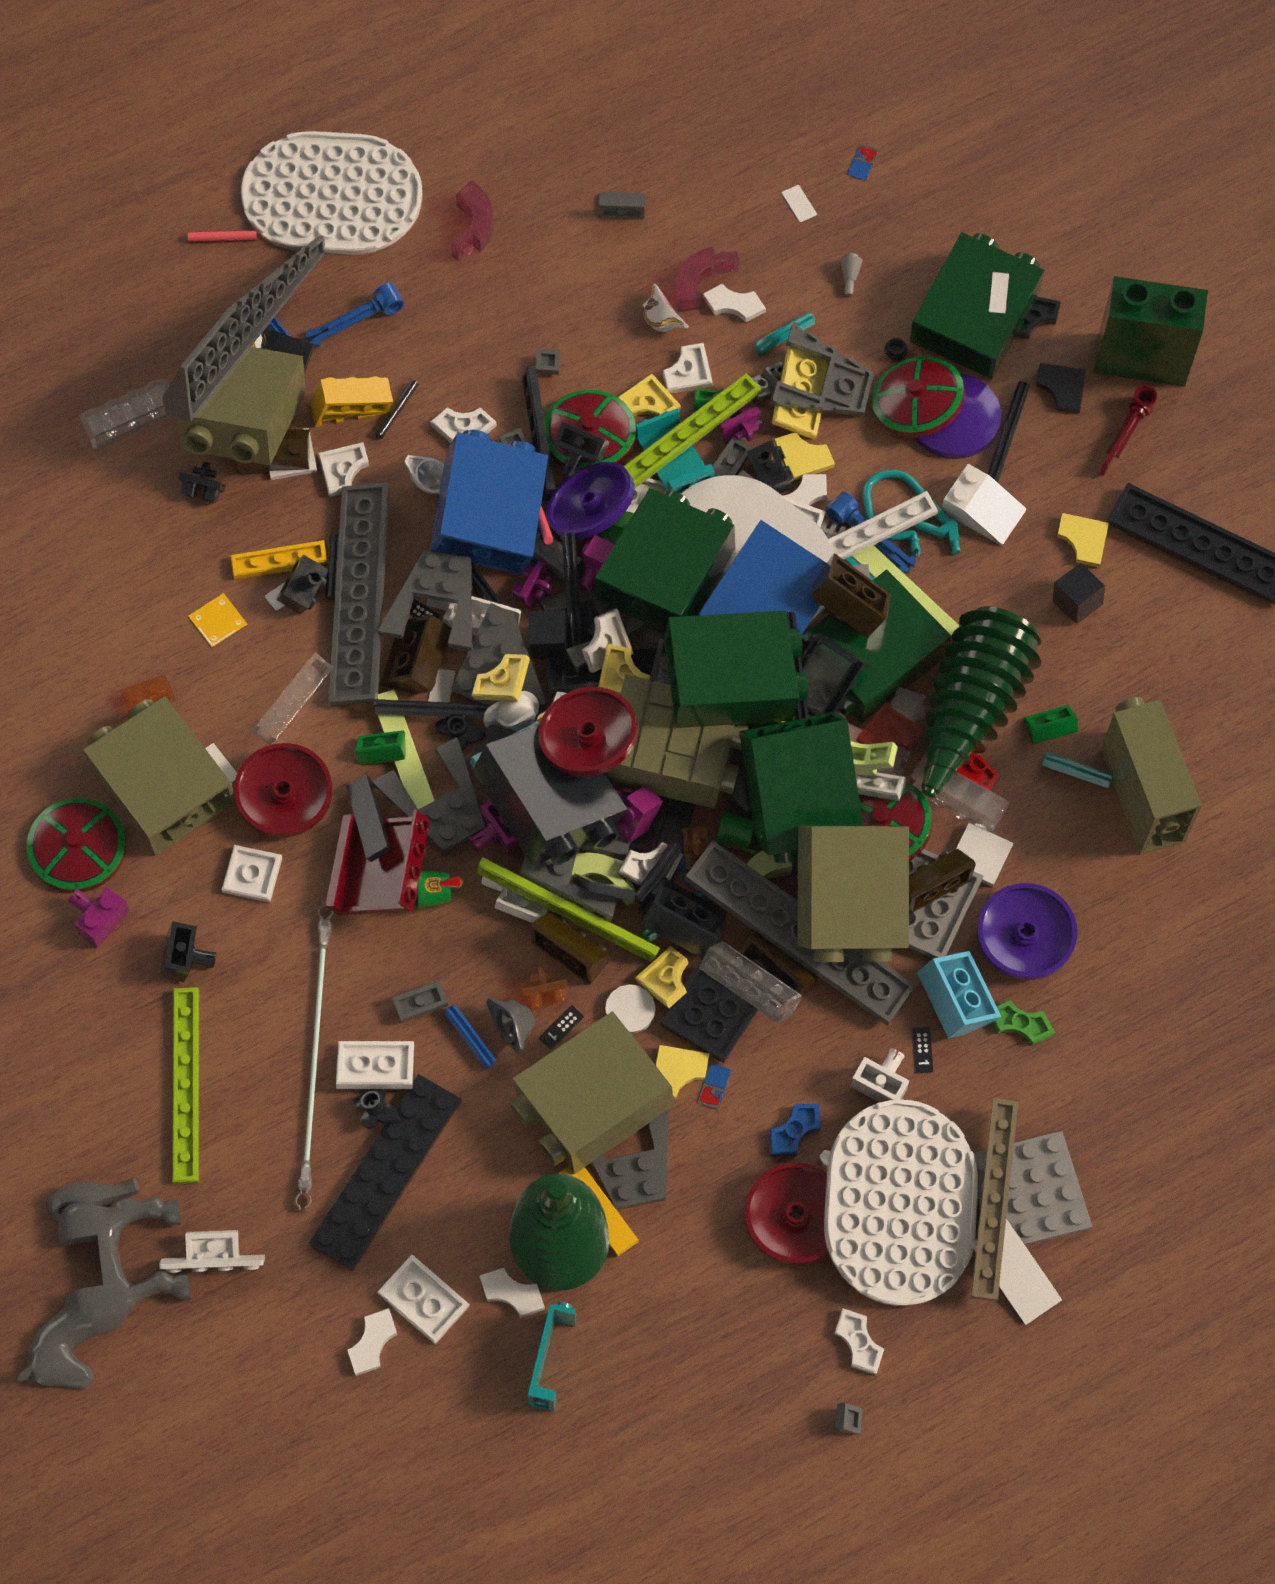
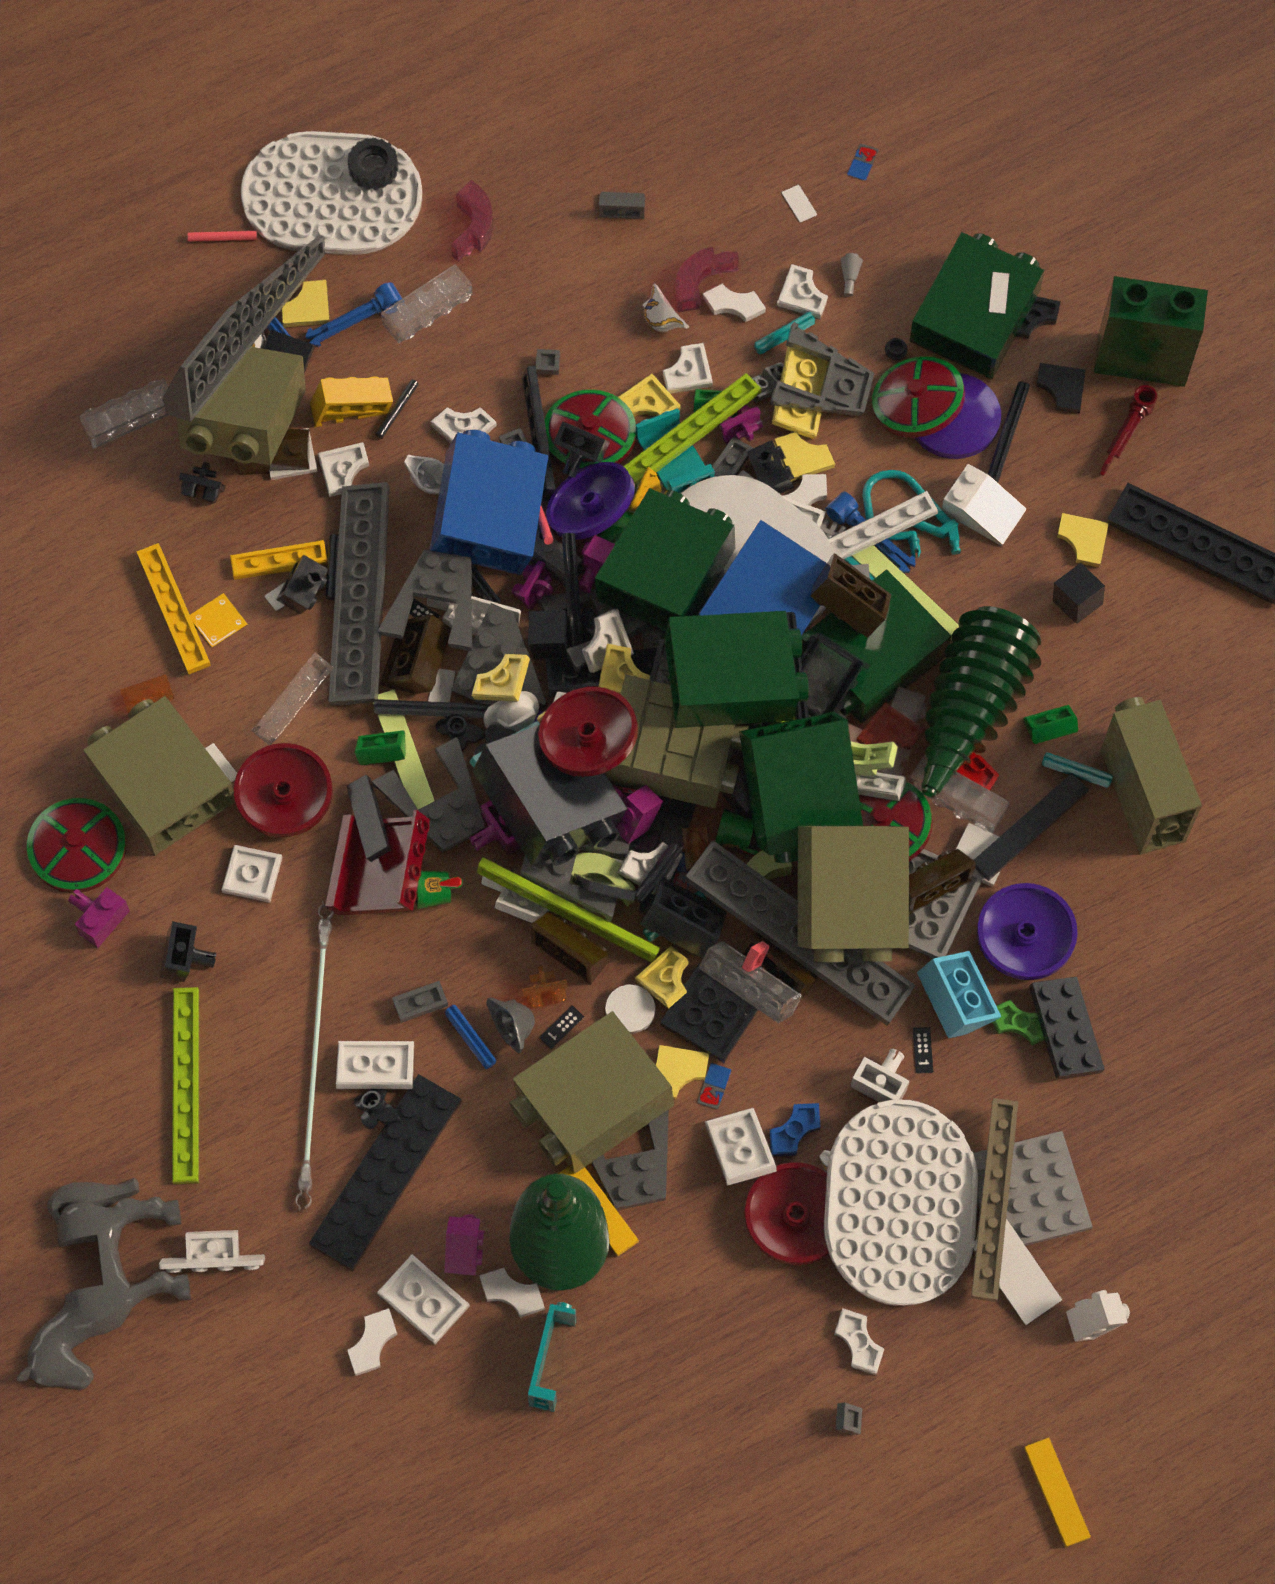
none -> yellow plate [136,543,211,675]
none -> light yellow tile [282,280,330,328]
none -> black tyre [347,138,398,190]
none -> clear brick [381,264,472,343]
none -> magenta brick [445,1214,484,1275]
none -> yellow tile [628,467,662,512]
none -> white tile [705,1108,777,1185]
none -> coral tile [741,941,769,972]
none -> white tile [777,264,828,319]
none -> black tile [974,773,1089,881]
none -> yellow tile [1024,1438,1091,1548]
none -> black plate [1029,977,1105,1079]
none -> white brick [1066,1290,1130,1342]

